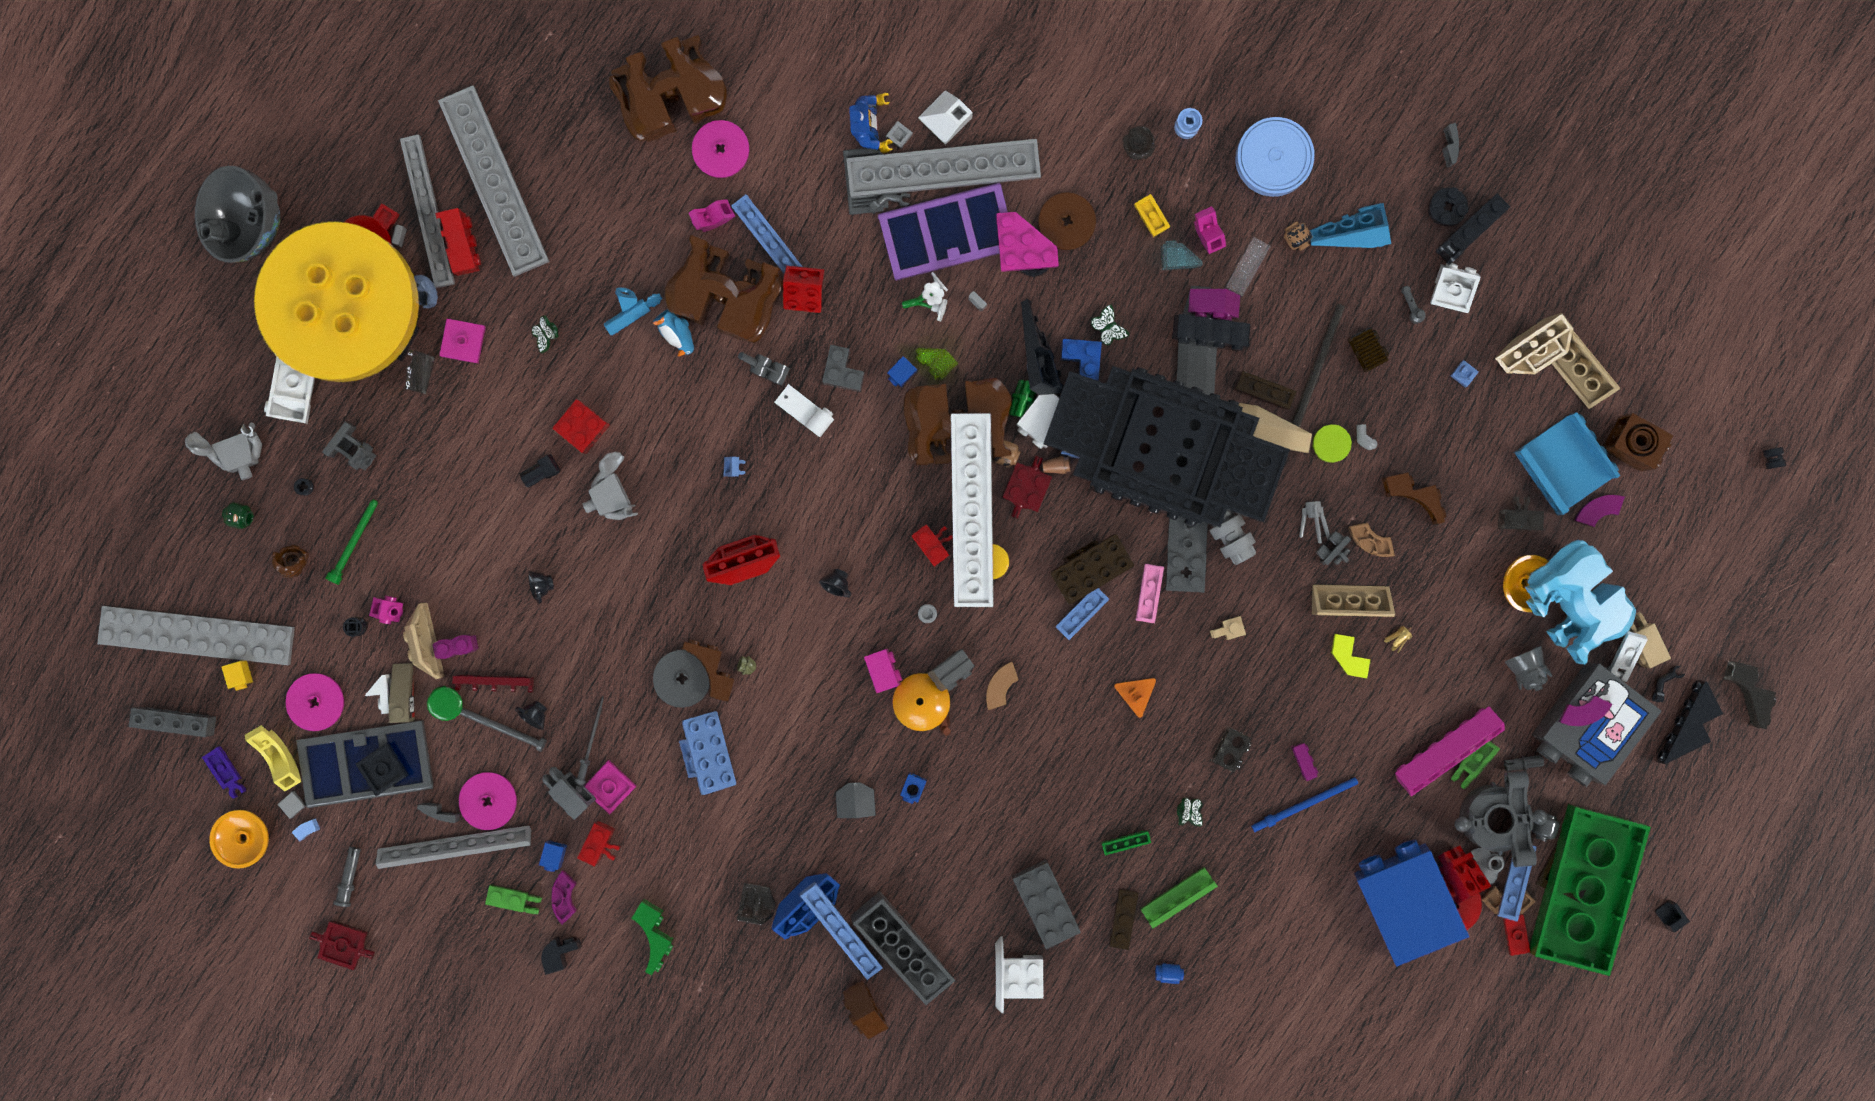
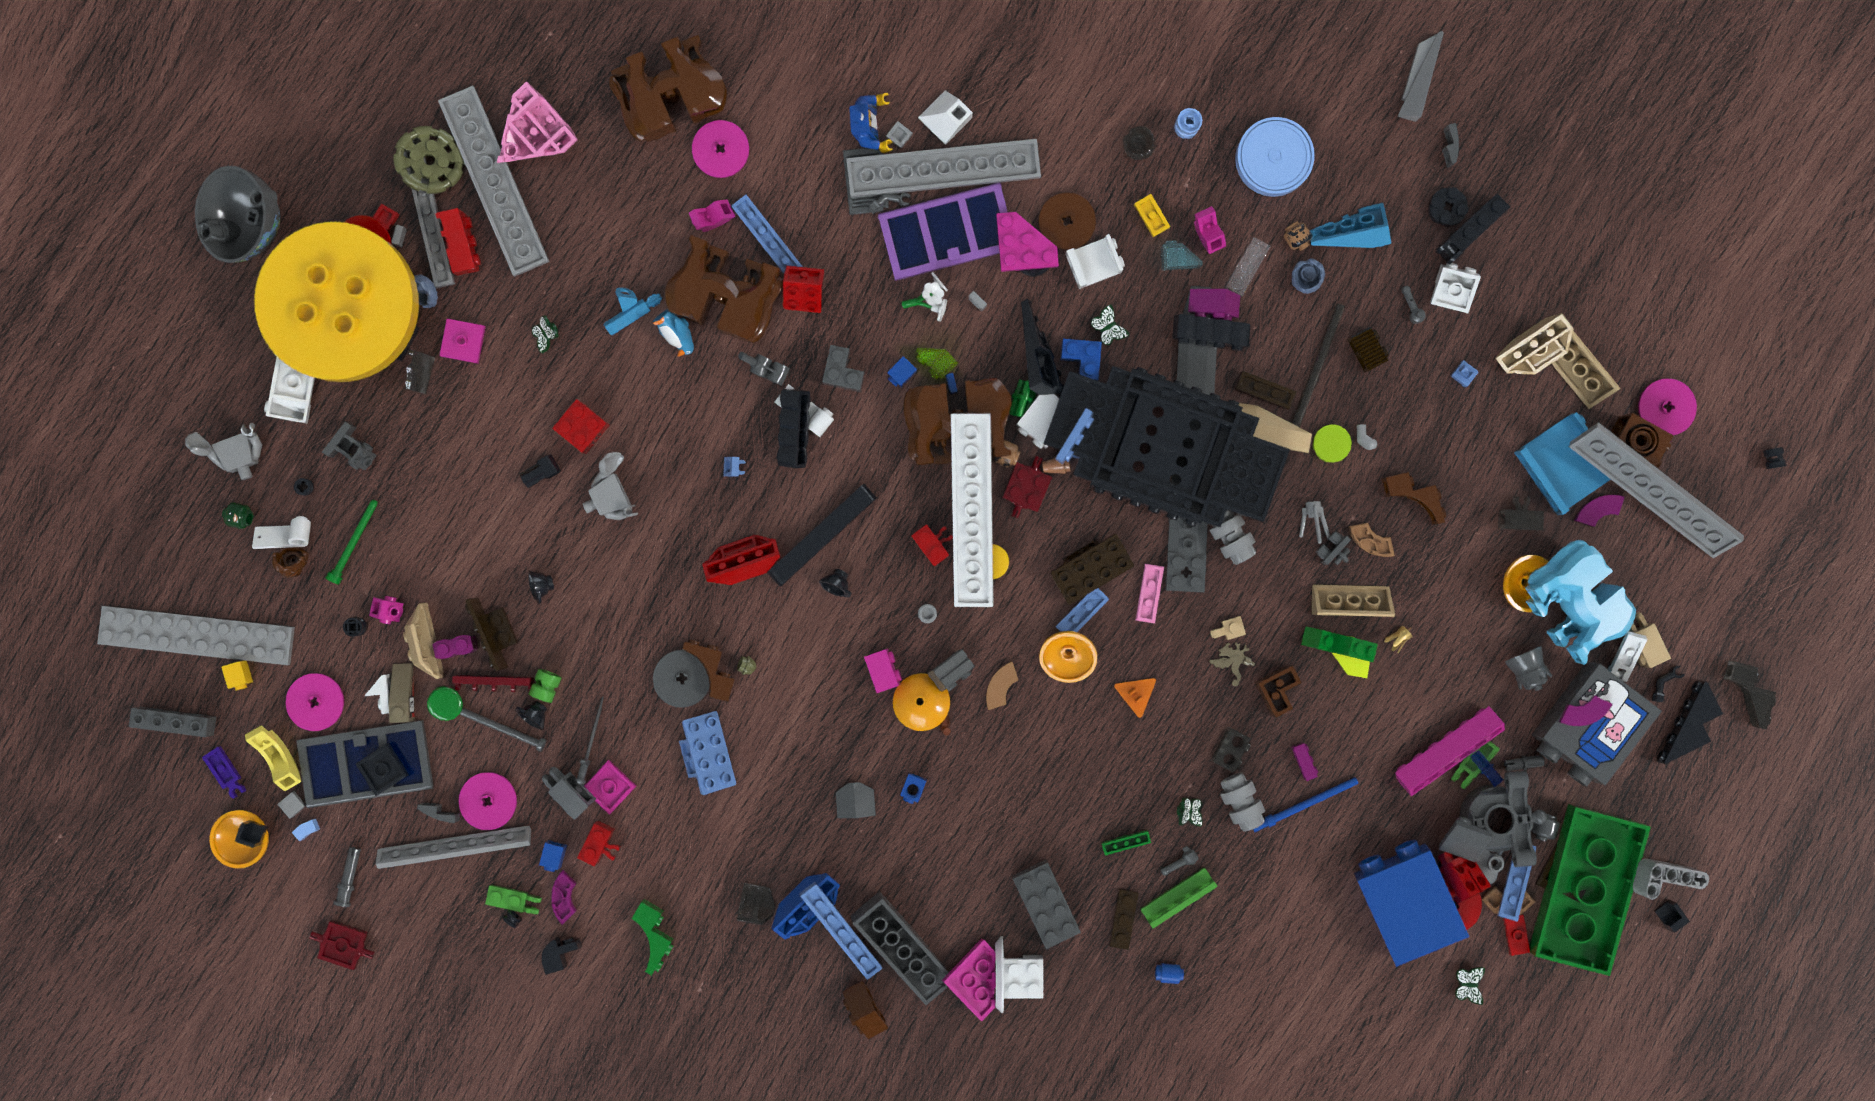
none -> black panel [235,820,268,848]
none -> white door [252,516,311,549]
none -> olive plate [393,126,465,194]
none -> dark brown bracket [465,598,518,671]
none -> bright pink wedge [497,82,578,163]
none -> black bush [502,910,522,928]
none -> bright green wheel [529,669,562,703]
none -> black beam [767,484,877,587]
none -> black brick [777,389,811,469]
none -> dark pink plate [942,938,996,1022]
none -> blue tile [946,373,958,395]
none -> light orange dish [1039,631,1097,683]
none -> medium blue plate [1056,408,1094,465]
none -> white panel [1065,234,1125,289]
none -> dark grey piece [1160,846,1199,876]
none -> dark tan piece [1209,642,1255,687]
none -> light grey piece [1220,772,1265,832]
none -> reddish brown brick [1255,665,1301,718]
none -> sand blue hair [1292,258,1325,294]
none -> green arch [1301,626,1378,662]
none -> light grey wedge [1398,31,1444,122]
none -> dark grey tile [1439,820,1493,862]
none -> animal [1455,967,1485,1005]
none -> clear blue axle [1470,750,1504,787]
none -> light grey plate [1569,423,1744,558]
none -> light grey beam [1633,858,1709,899]
none -> dark pink piece [1638,379,1697,435]

